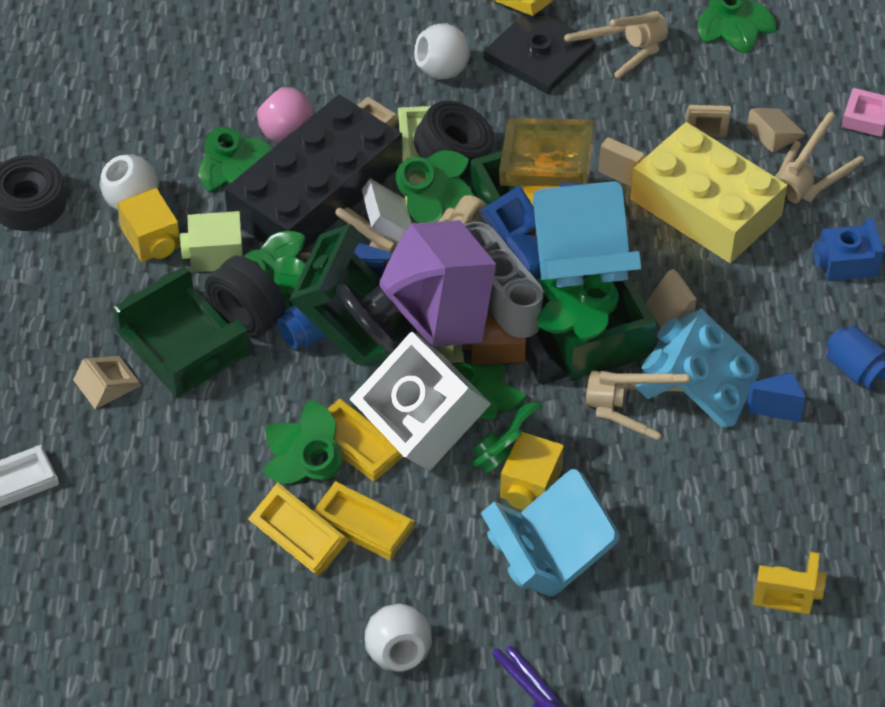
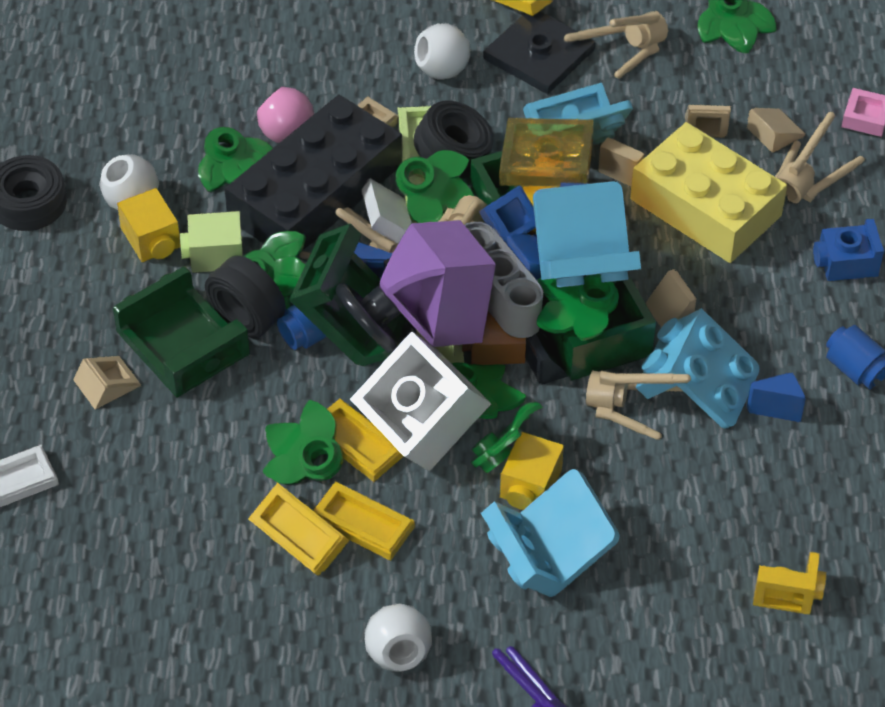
none -> medium azure bracket [523,83,633,155]

